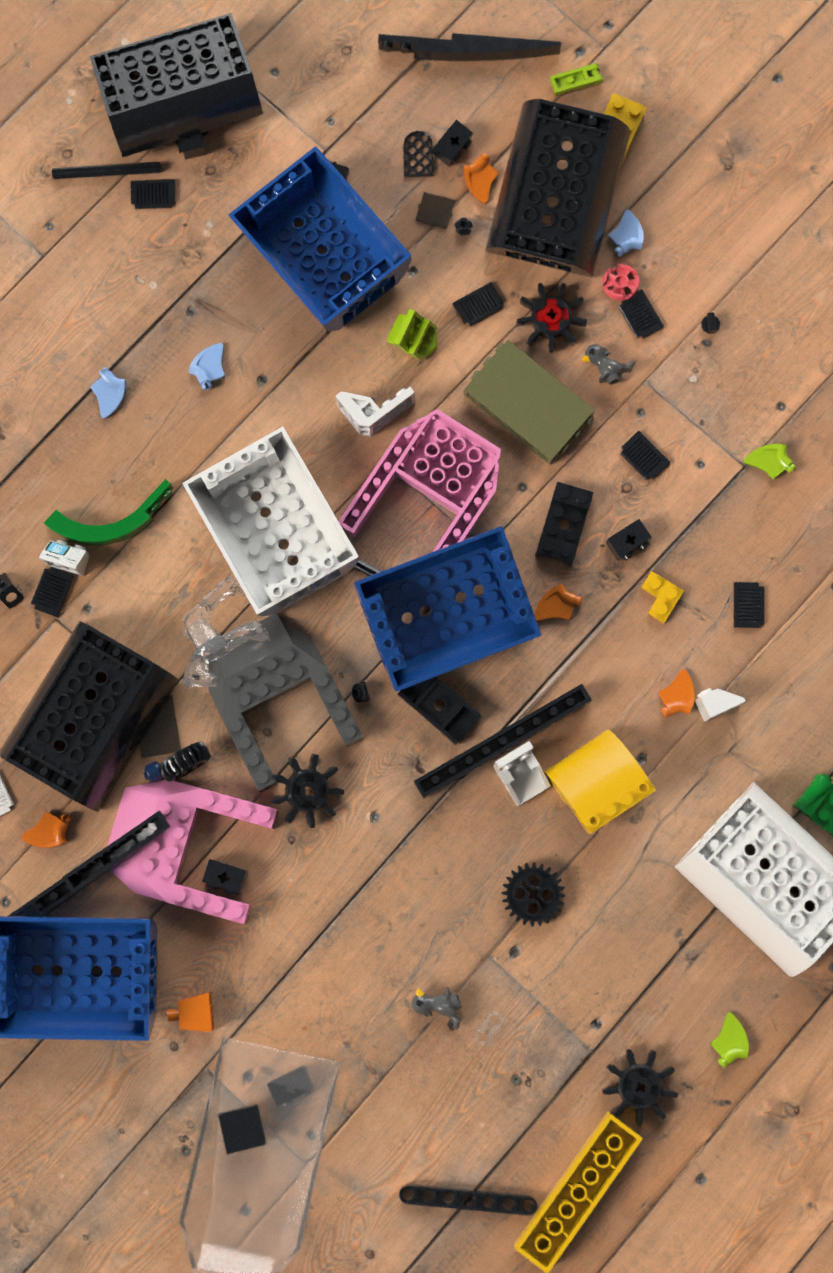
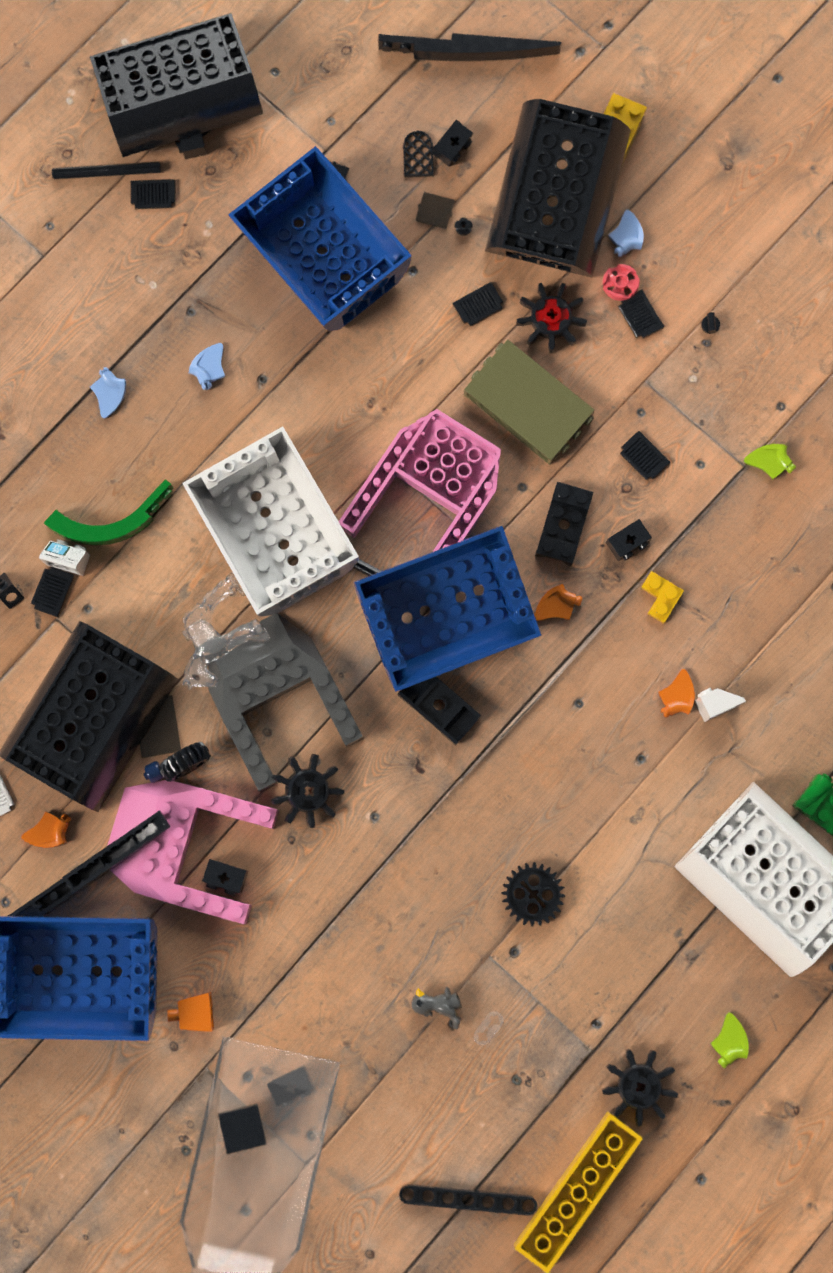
white bracket [336,387,415,436] -> none
black plate [352,682,370,703] -> none
lime piece [387,309,438,361] -> none
black brick [414,684,592,799] -> none
orange arm [464,154,499,204] -> none
white bracket [493,741,550,807] -> none
yellow slope [544,730,656,834] -> none
lime plate [550,63,604,96] -> none
dark grey animal [581,344,635,385] -> none
black window [733,582,764,628] -> none

